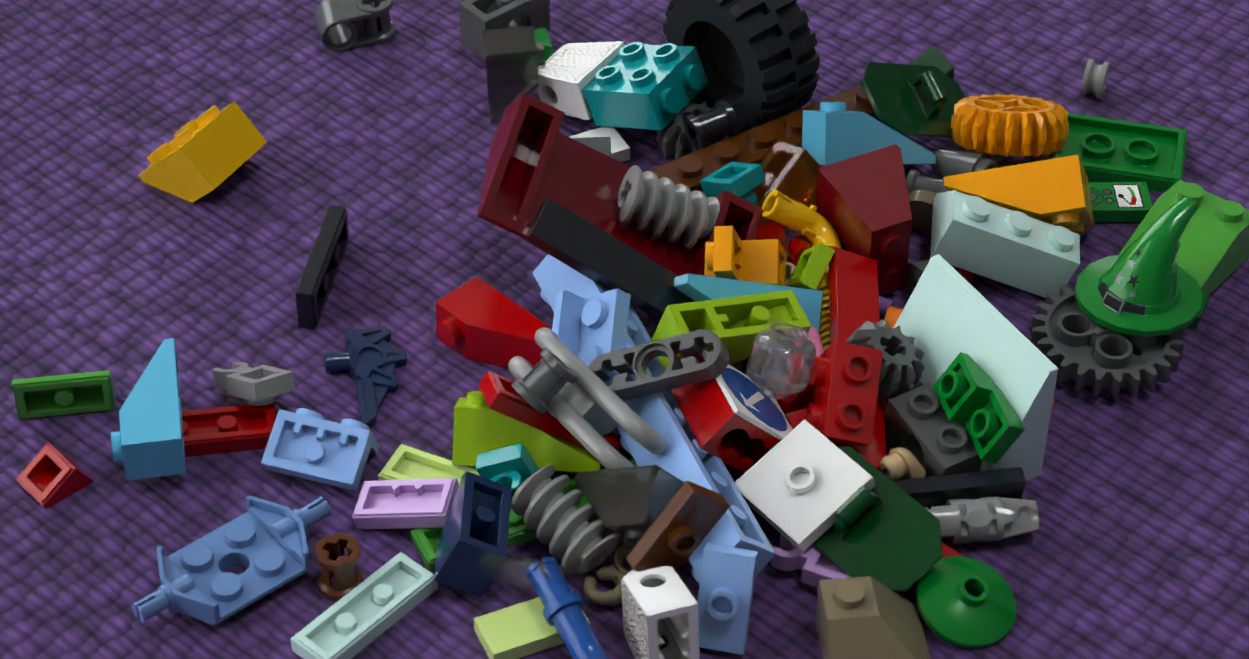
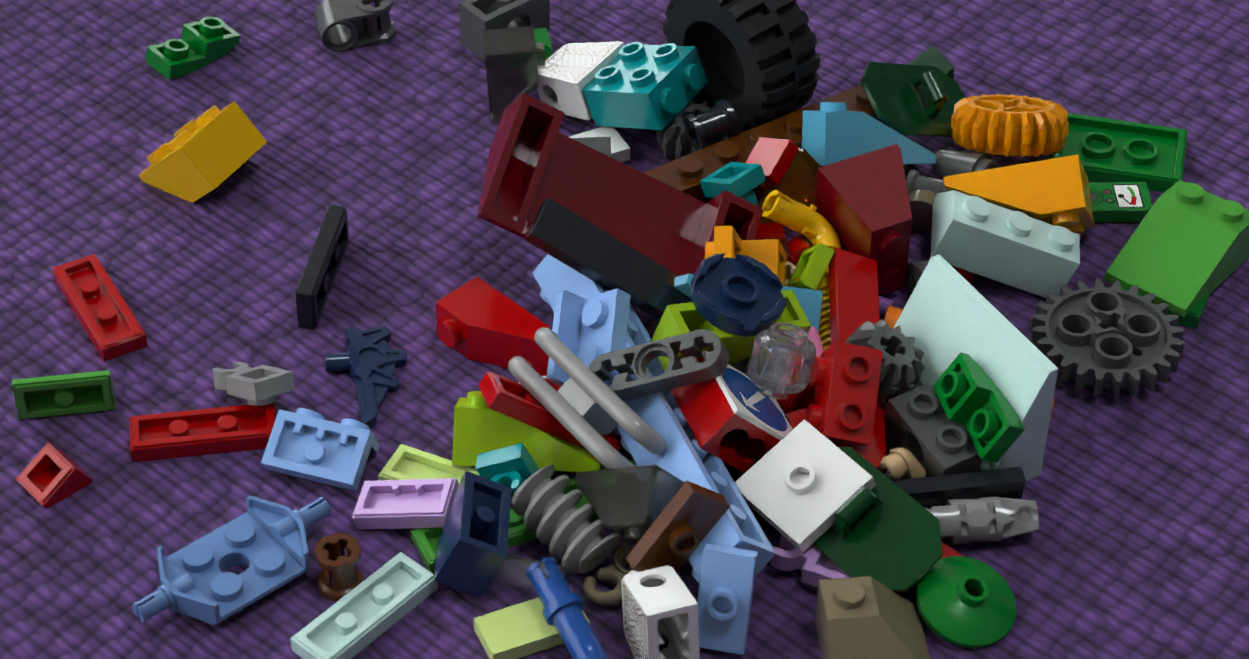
medium azure slope [111,338,186,480] -> none
dark grey bush [511,348,578,415] -> none
light grey piece [618,165,720,249] -> none
green piece [1074,197,1203,337] -> none
light grey bush [1081,58,1110,99] -> none
none -> red tile [52,254,148,362]
none -> green slope [145,17,240,80]
none -> dark blue tile [690,253,786,337]
none -> tile [745,137,799,185]

